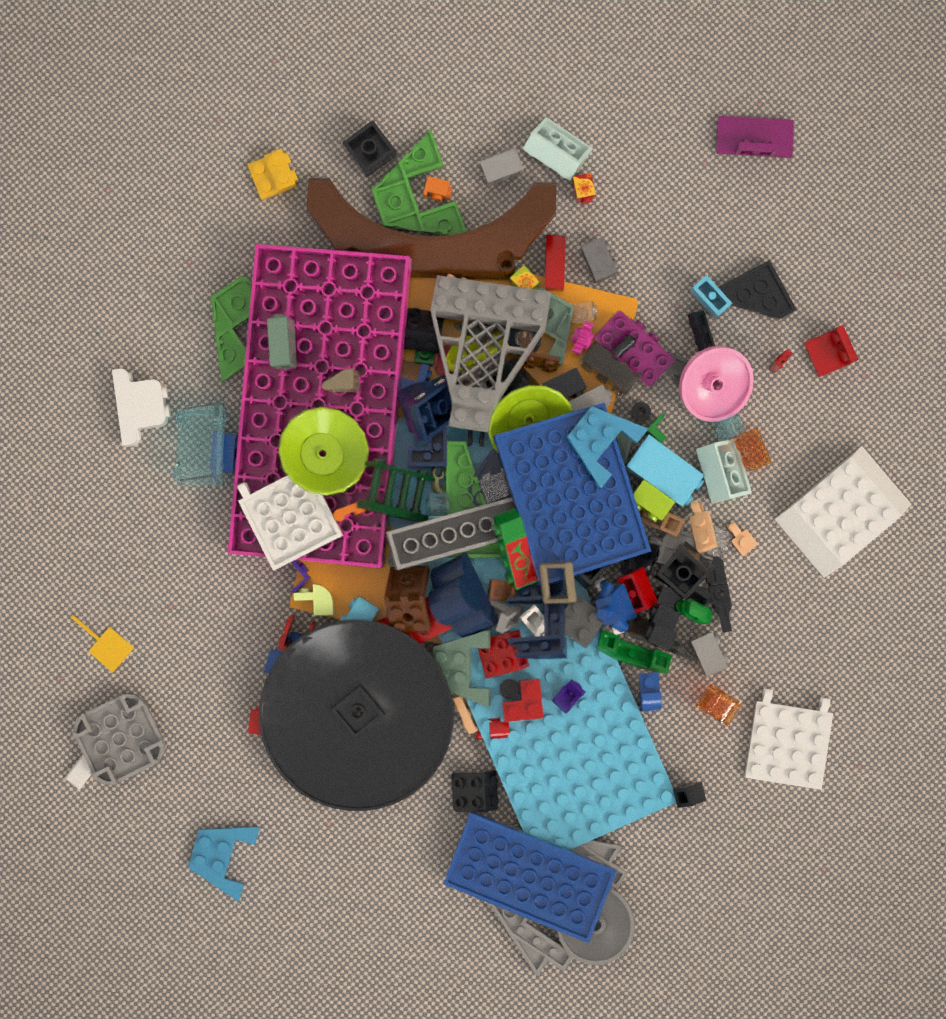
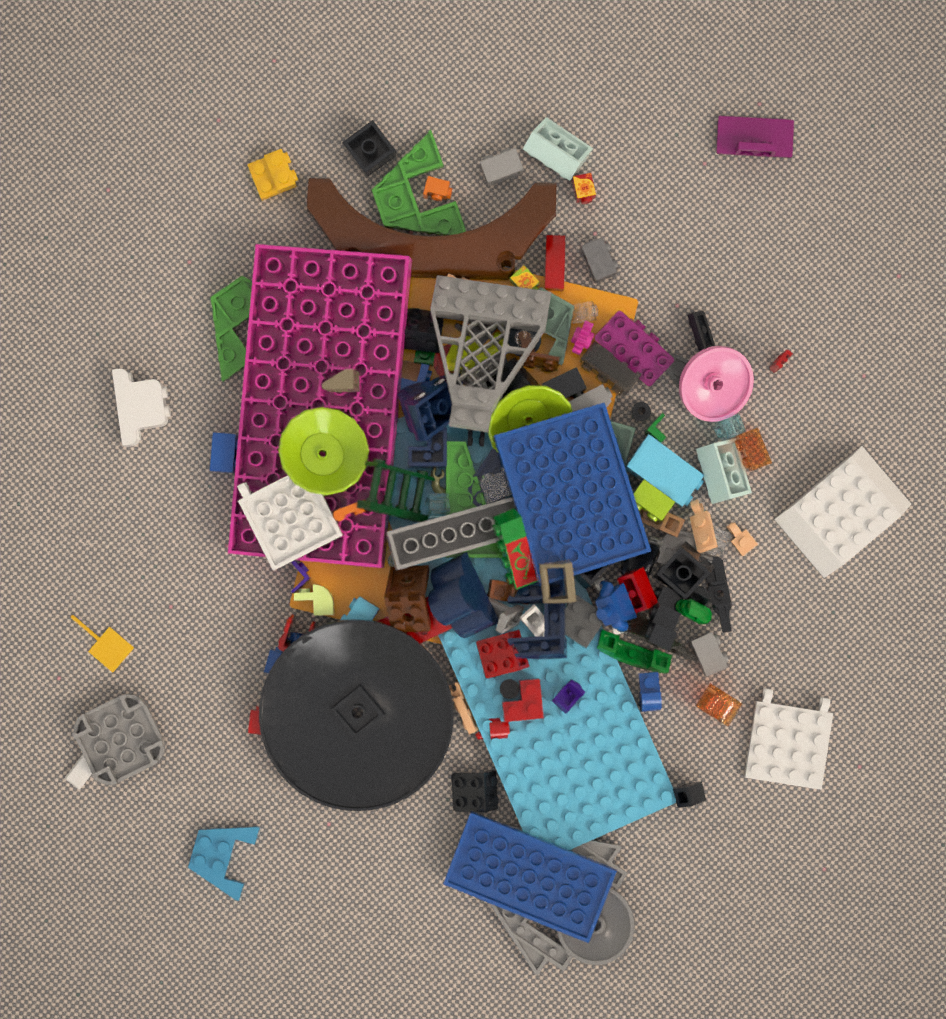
clear light blue windscreen [173,403,228,485] -> none
sand green brick [267,314,297,369] -> none
sand green wing [433,630,491,707] -> none
dark azure wing [566,406,648,488] -> none
black pin [612,334,637,358] -> none
medium azure brick [690,275,732,319] -> none
black plate [718,260,797,320] -> none
red bracket [804,325,859,377] -> none

